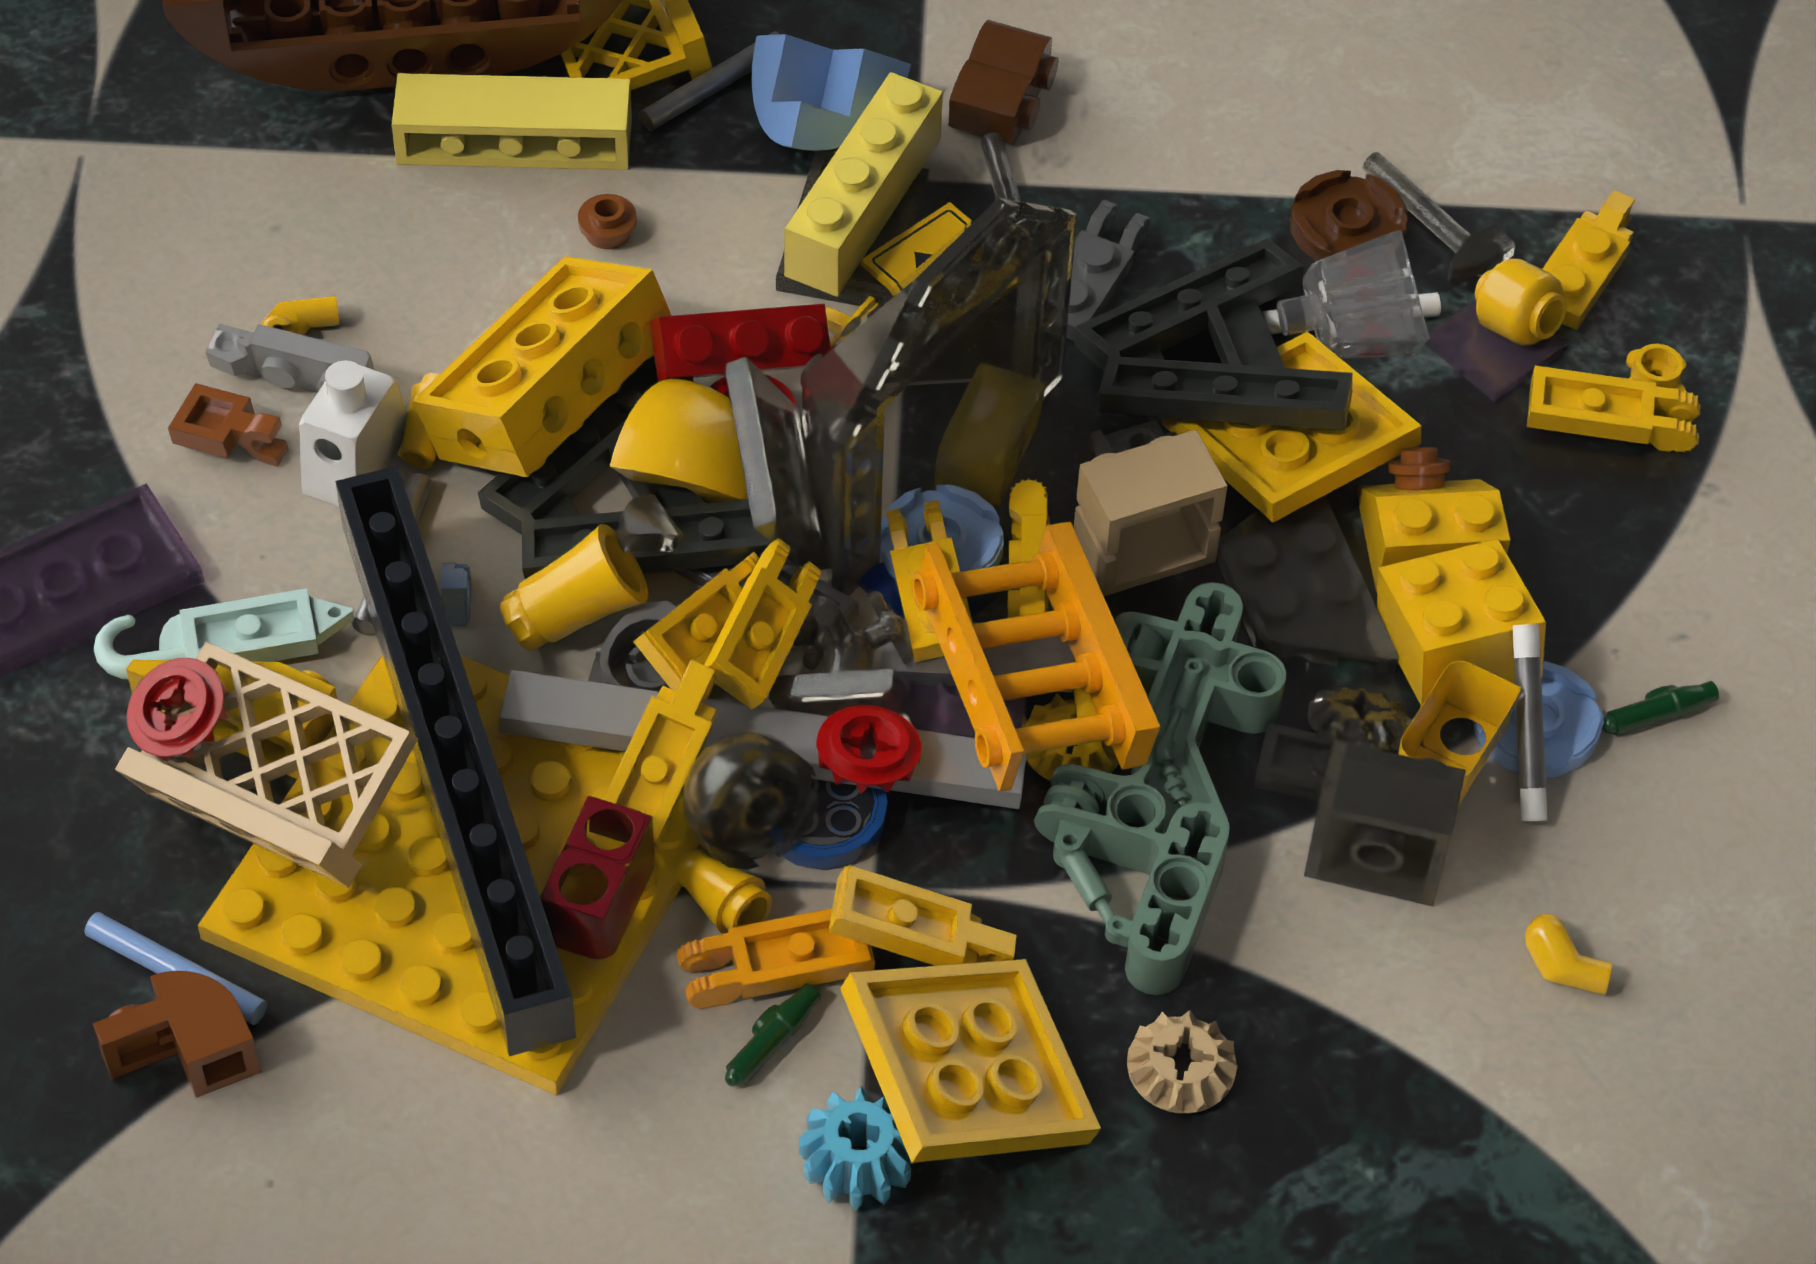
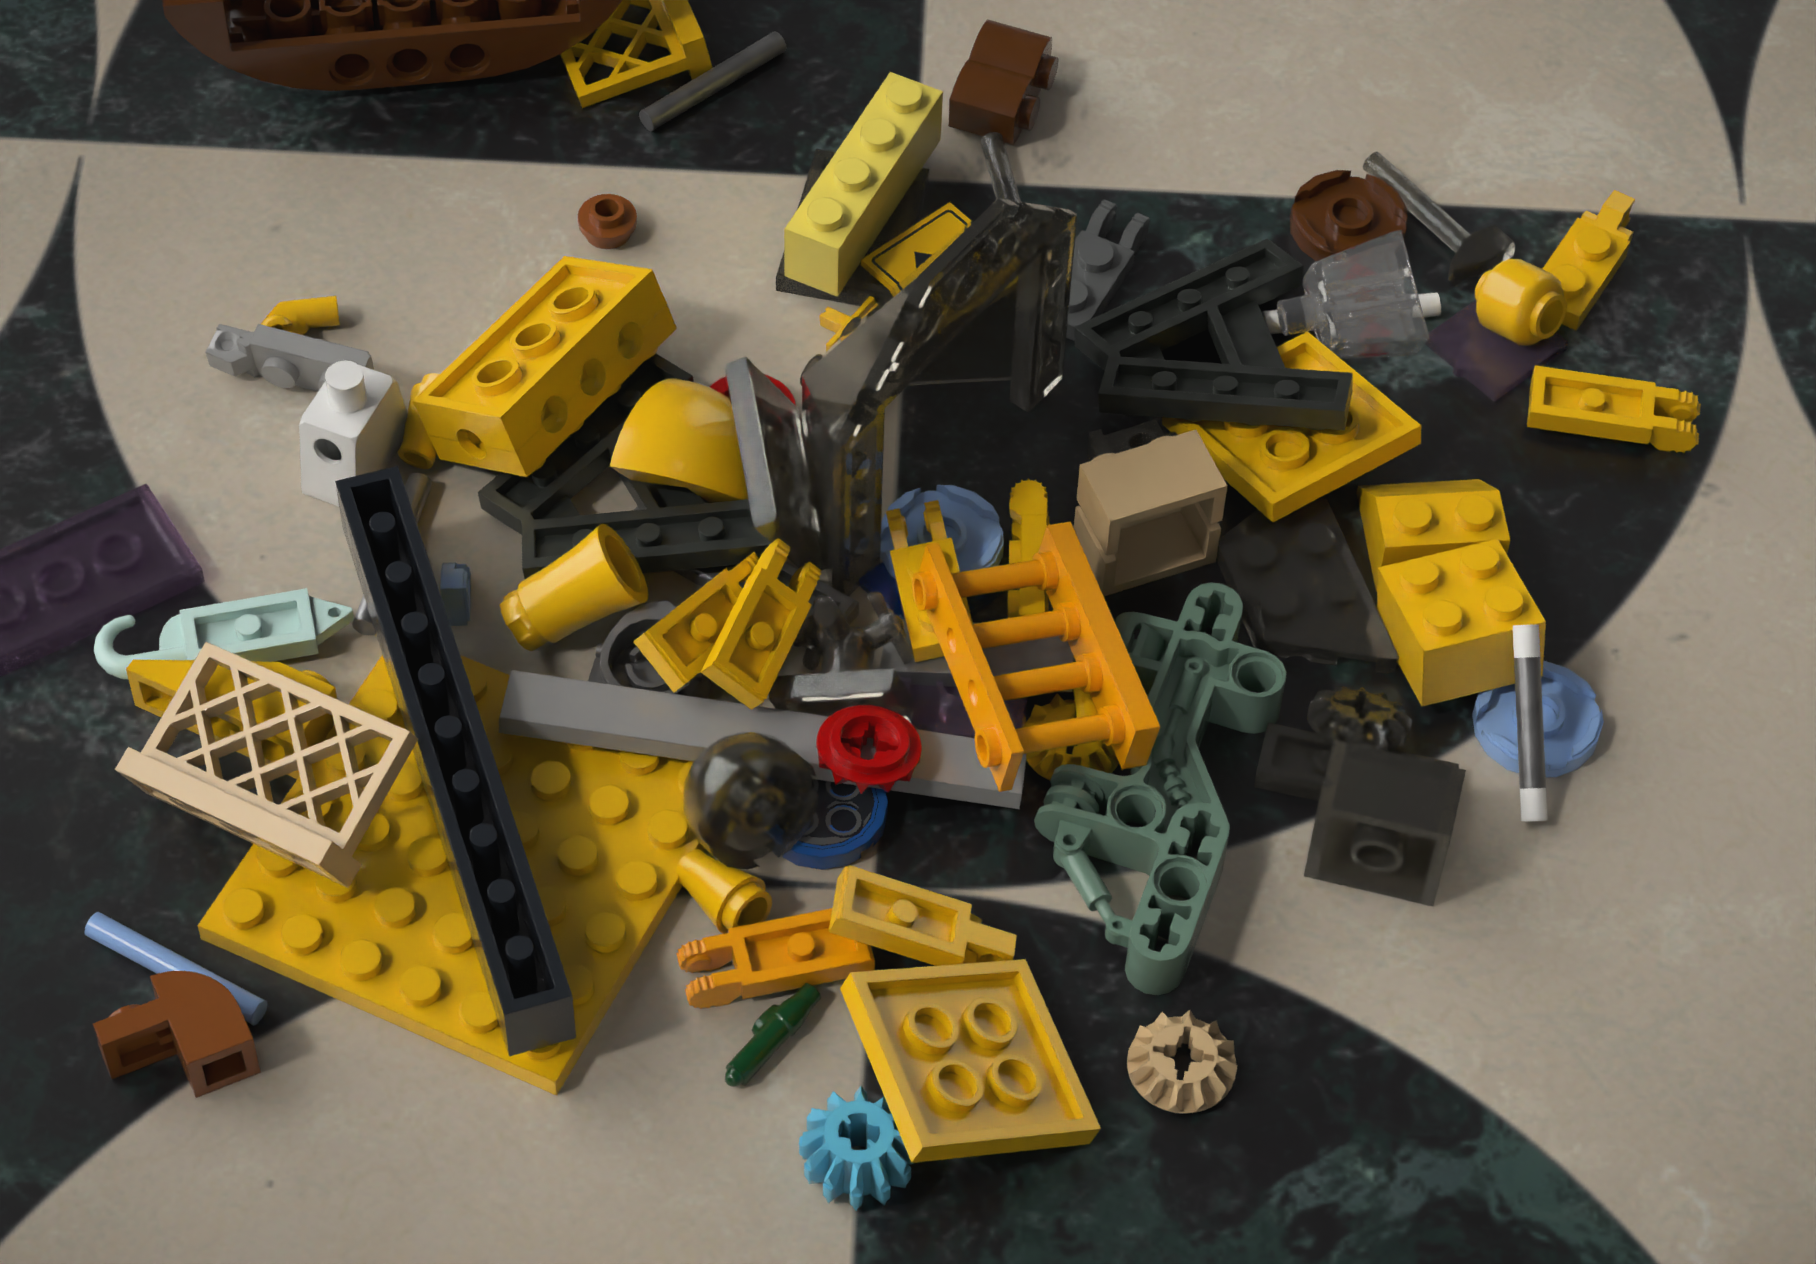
gear [127,658,229,762] -> none
dark orange plate [168,383,288,467] -> none
light yellow brick [391,73,632,170] -> none
dark red piece [540,796,655,959] -> none
yellow hinge [603,660,717,847] -> none
clear smoke tile [616,495,683,552] -> none
red plate [650,303,833,381] -> none
medium blue brick [752,34,911,151] -> none
clear yellow piece [934,362,1046,506] -> none
dark orange plate [1388,447,1451,490] -> none
yellow piece [1392,661,1521,818] -> none
yellow arm [1525,914,1612,995] -> none
dark green piece [1602,681,1719,736] -> none
yellow plate [1626,344,1686,392] -> none

